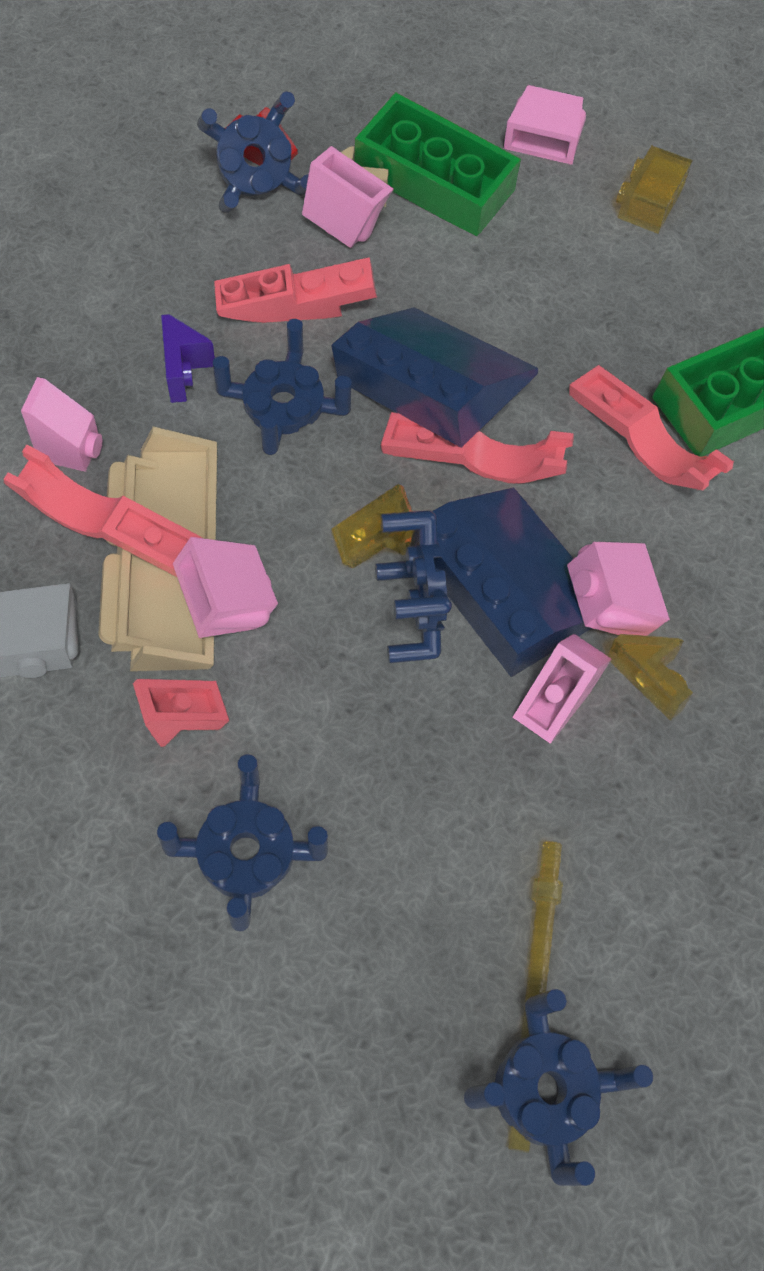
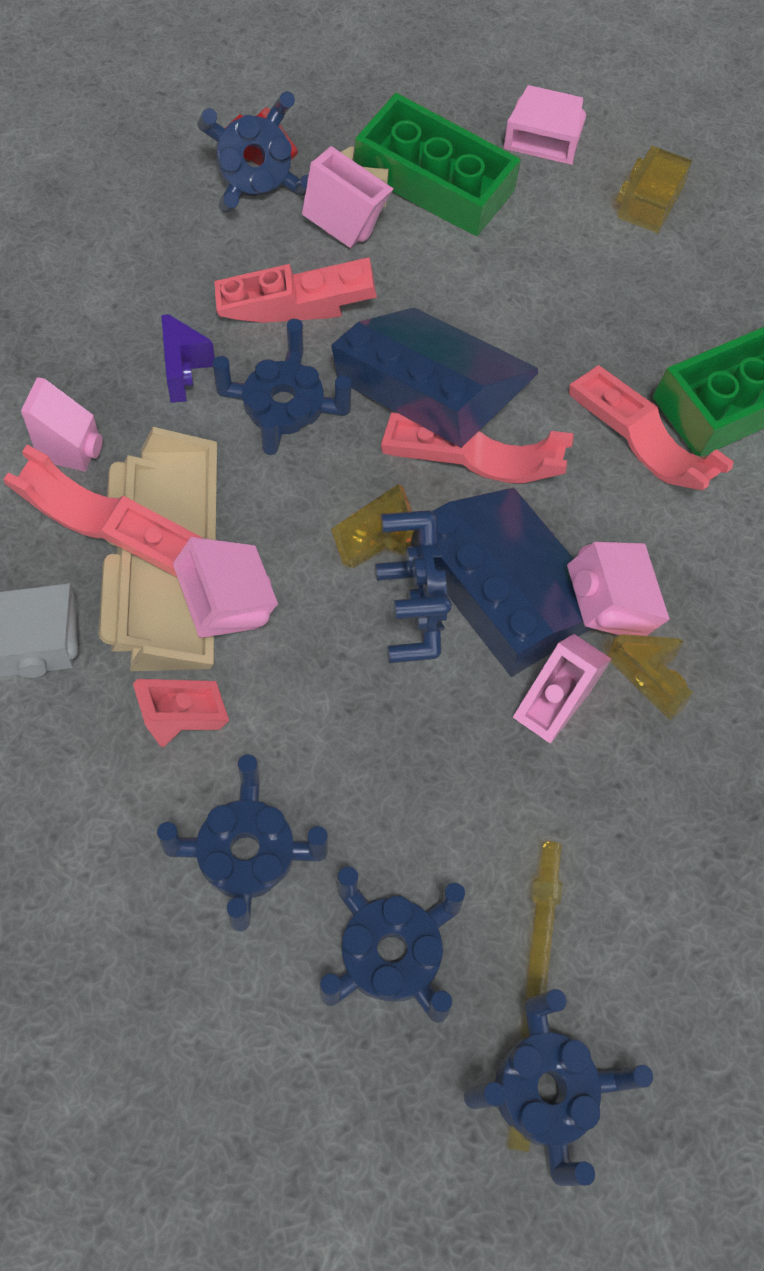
none -> dark blue plate [320,867,465,1023]

